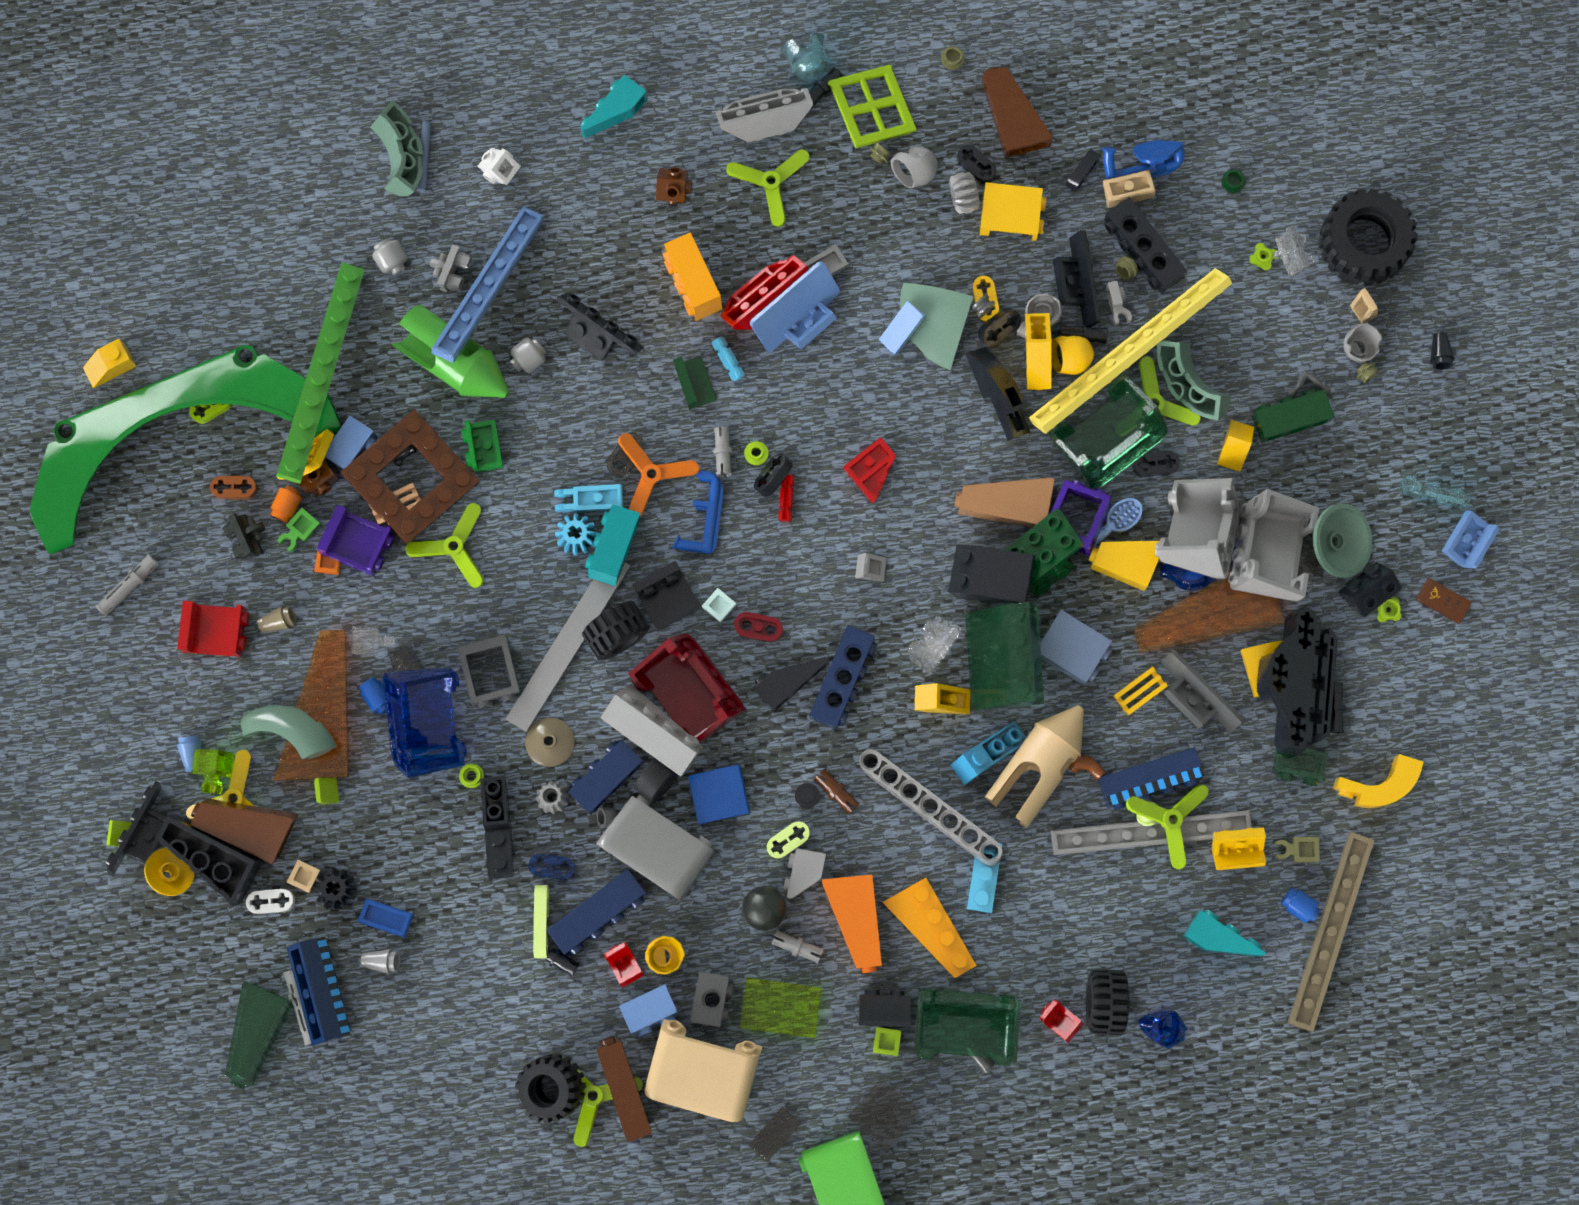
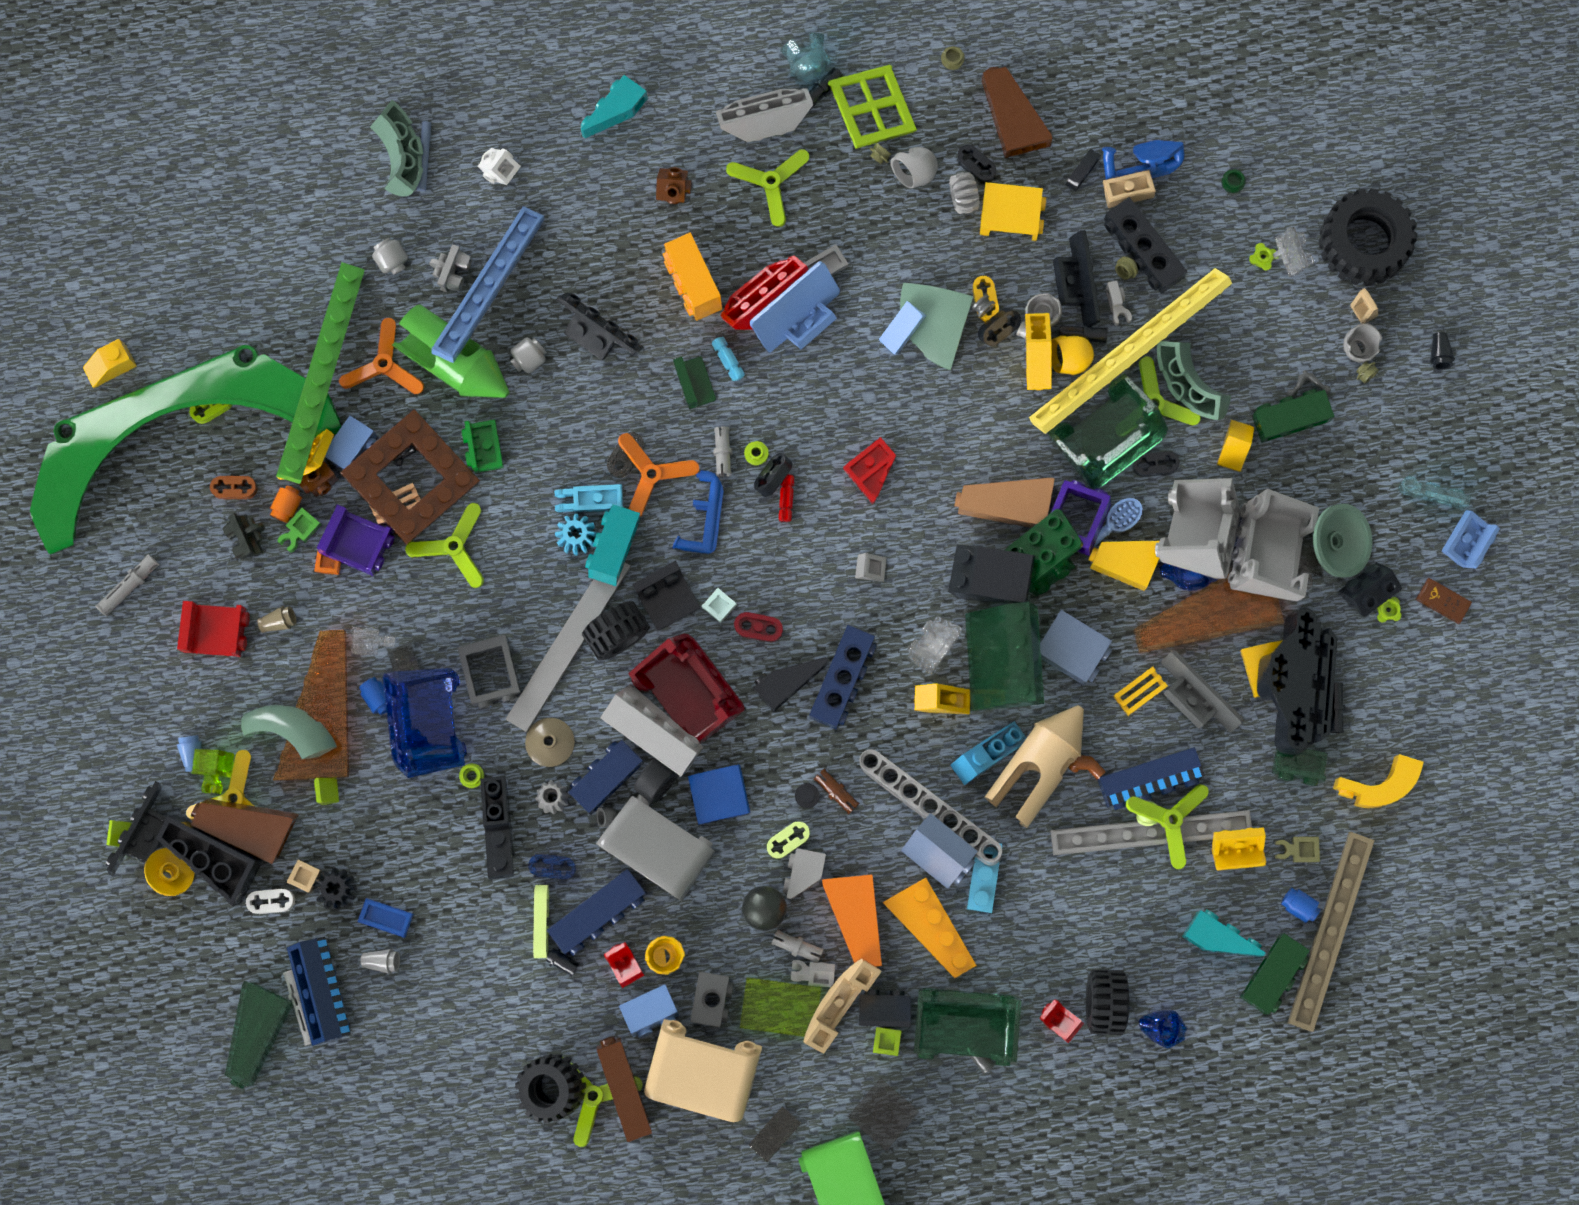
black slope [966,347,1030,441] -> none
none -> orange piece [339,318,424,394]
none -> light grey plate [791,960,835,987]
none -> tan slope [803,959,882,1054]
none -> sand blue brick [901,813,978,889]
none -> dark green brick [1240,933,1310,1015]

